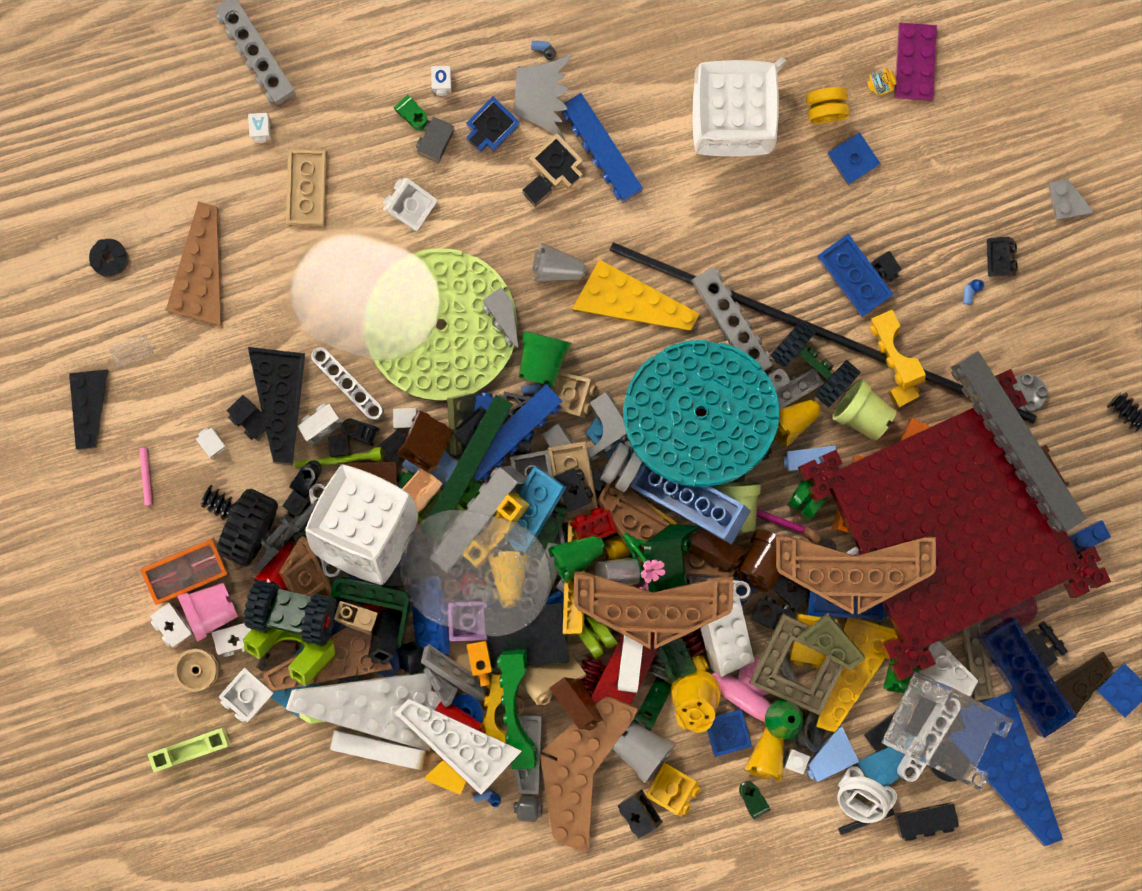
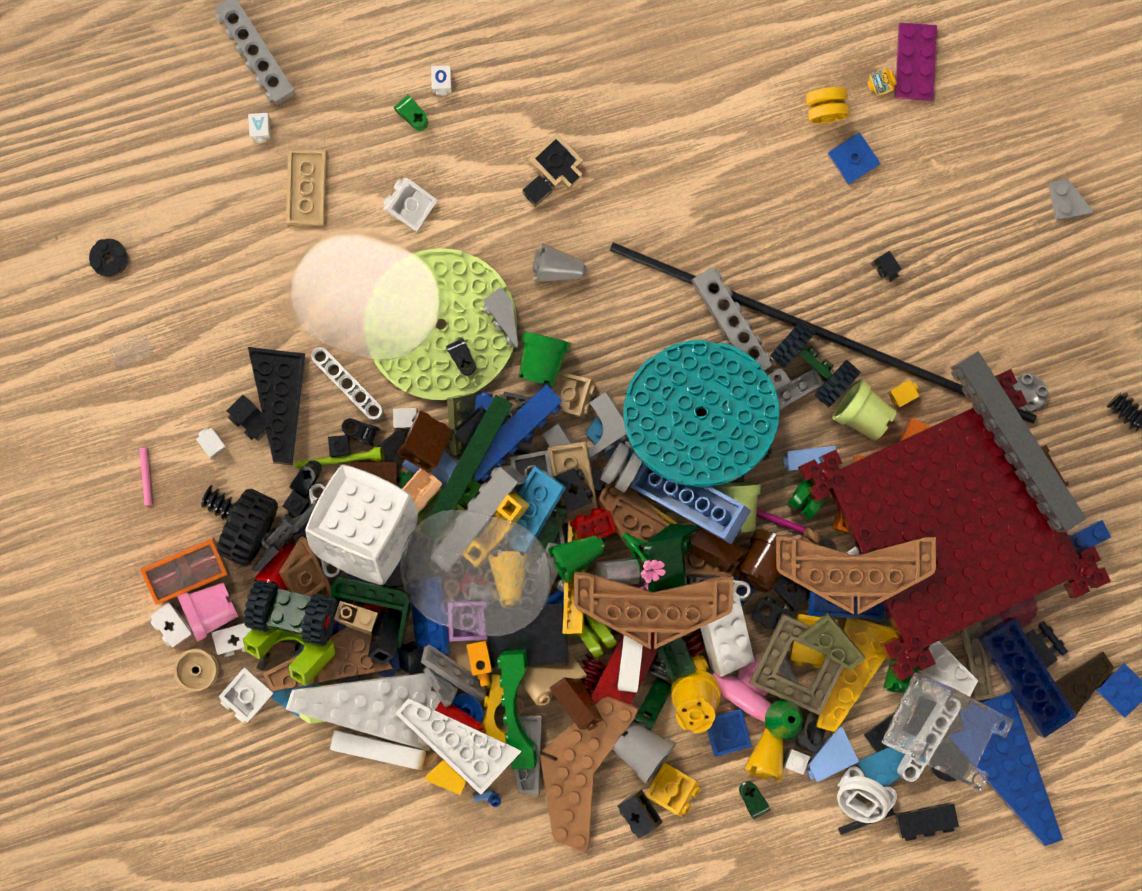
black wing [69,369,109,450] -> none
yellowish green arch [148,727,231,772] -> none
medium nougat wing [166,201,222,327] -> none
white slope [298,403,343,446] -> none
dark grey brick [416,116,455,164] -> none
piece [466,96,520,153] -> none
light grey piece [514,55,572,142] -> none
dark grey head [514,796,543,822] -> none
medium blue arm [521,383,543,396] -> none
arm [531,40,556,60] -> none
blue brick [561,93,643,203] -> none
yellow wing [572,259,700,331] -> none
yellow head [603,534,630,560] -> none
white piece [693,57,787,157] -> none
yellow cone [775,400,821,447] -> none
blue plate [817,233,894,317] -> none
yellow arch [869,310,926,390] -> none
arm [963,279,984,305] -> none
black bracket [987,236,1018,277] -> none
none -> black piece [446,337,476,376]

